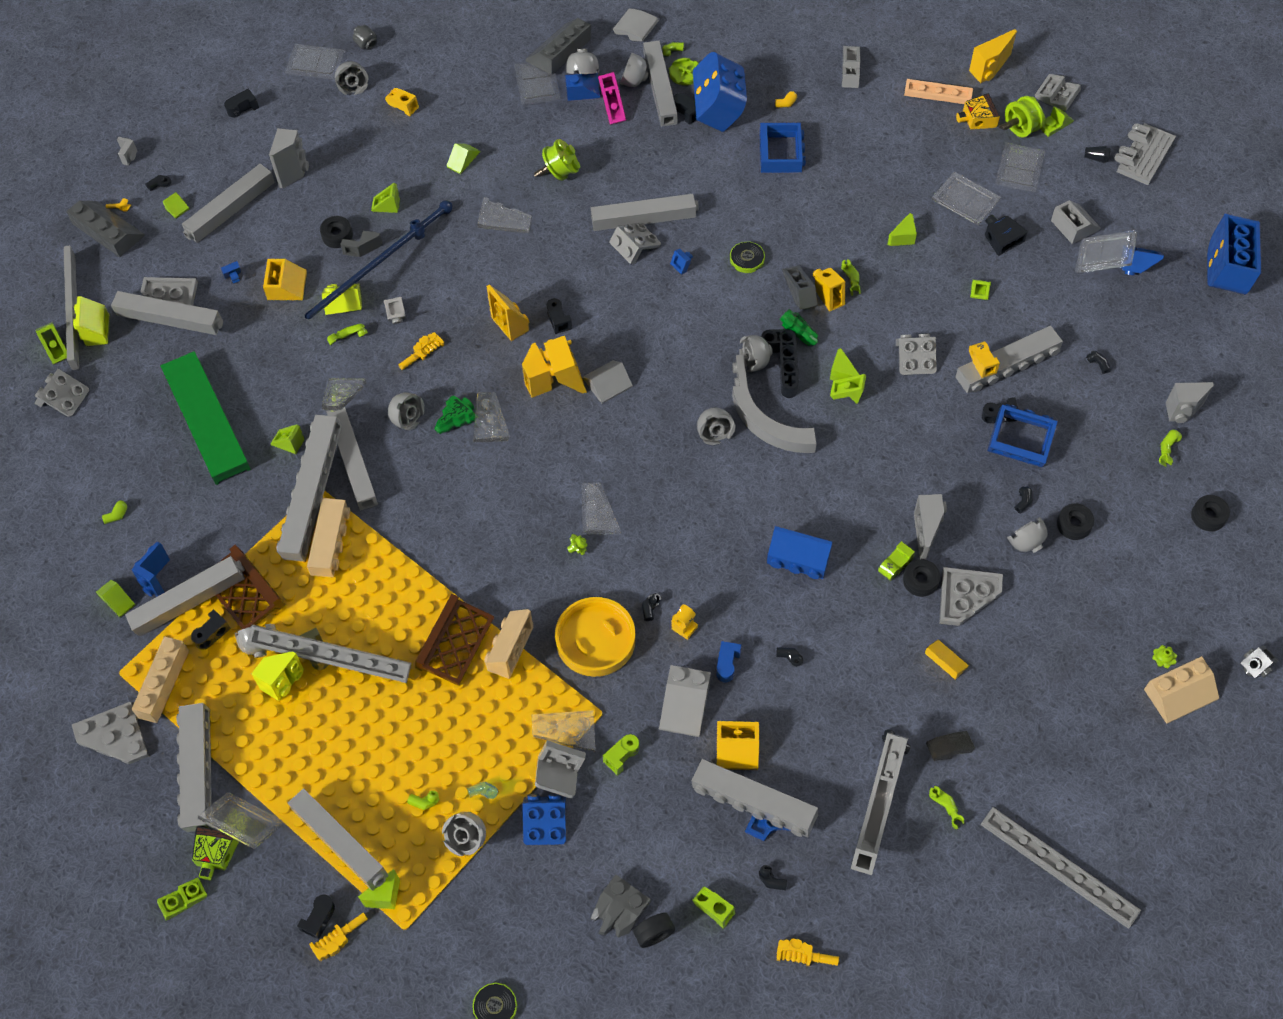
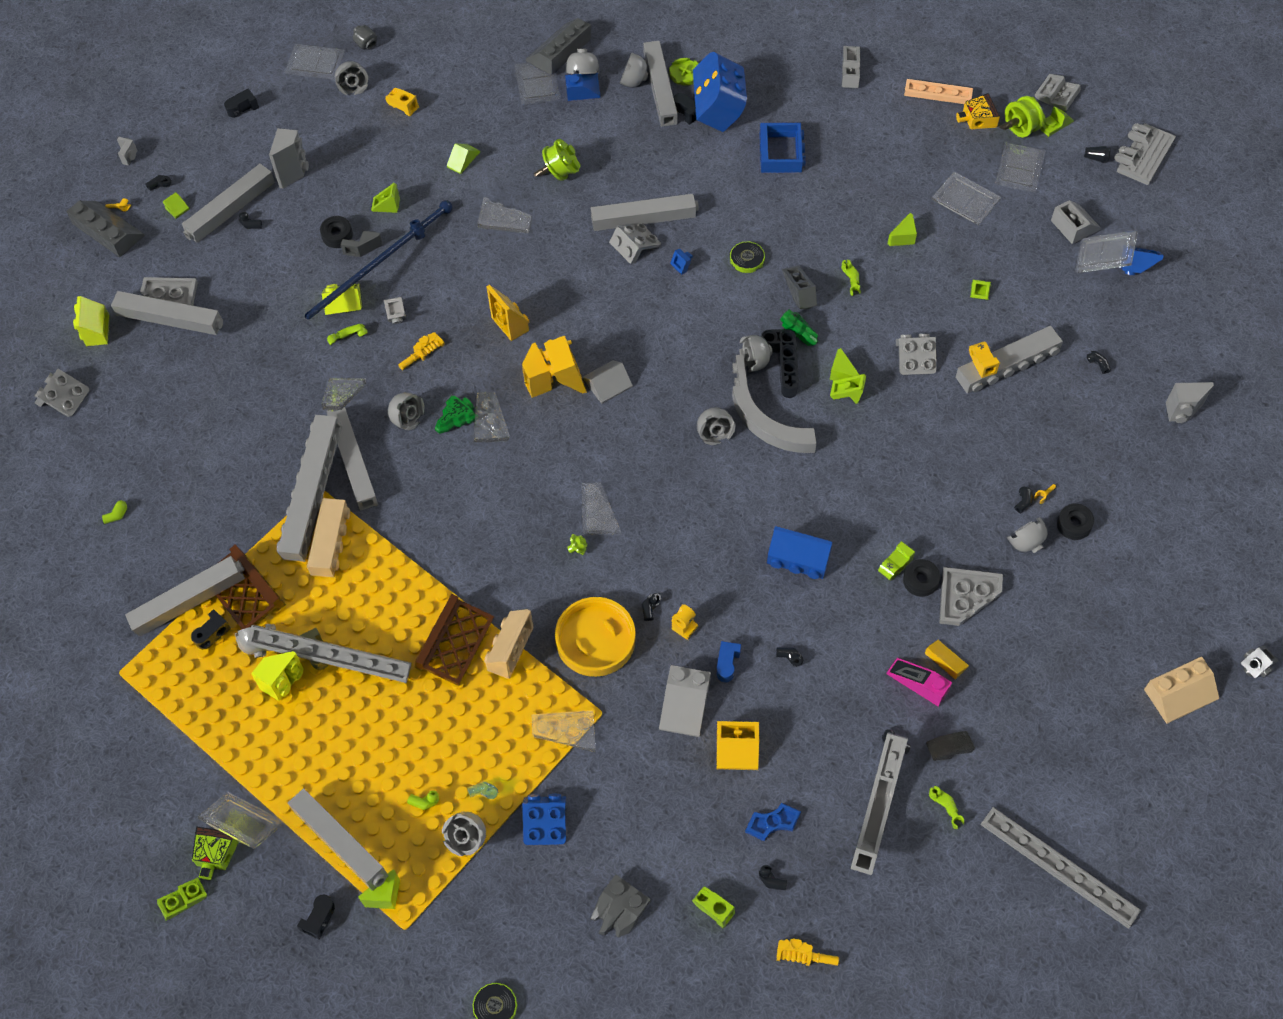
lime slope [36,322,67,364] -> none
light grey tile [64,245,79,370] -> none
light grey plate [72,702,149,764] -> none
lime slope [96,580,135,617] -> none
blue bracket [132,542,170,597] -> none
tan brick [132,636,189,723] -> none
green tile [160,351,251,485] -> none
light grey brick [176,703,212,832] -> none
blue tile [221,261,241,284] -> none
yellow slope [263,259,307,300] -> none
lime slope [270,424,305,454] -> none
yellow piece [309,912,368,961] -> none
light grey bracket [535,740,586,798] -> none
black leg [546,298,572,334] -> none
dark pink slope [598,72,626,125] -> none
lime leg [603,734,639,776] -> none
light grey slope [613,9,659,41] -> none
black tyre [633,913,675,948] -> none
lime arm [662,42,684,56] -> none
light grey brick [691,759,818,837] -> none
yellow arm [775,91,797,108] -> none
yellow torso [813,268,845,311] -> none
light grey slope [914,494,947,560] -> none
yellow slope [969,29,1017,83] -> none
black leg [982,397,1018,424] -> none
black torso [985,214,1028,256] -> none
blue window [987,404,1058,467] -> none
lime plant [1152,645,1177,669] -> none
lime arm [1159,430,1182,467] -> none
black tyre [1191,495,1230,531] -> none
blue brick [1207,214,1261,295] -> none
none -> black arm [238,212,262,229]
none -> dark pink slope [886,658,952,707]
none -> yellow hand [1034,484,1056,504]

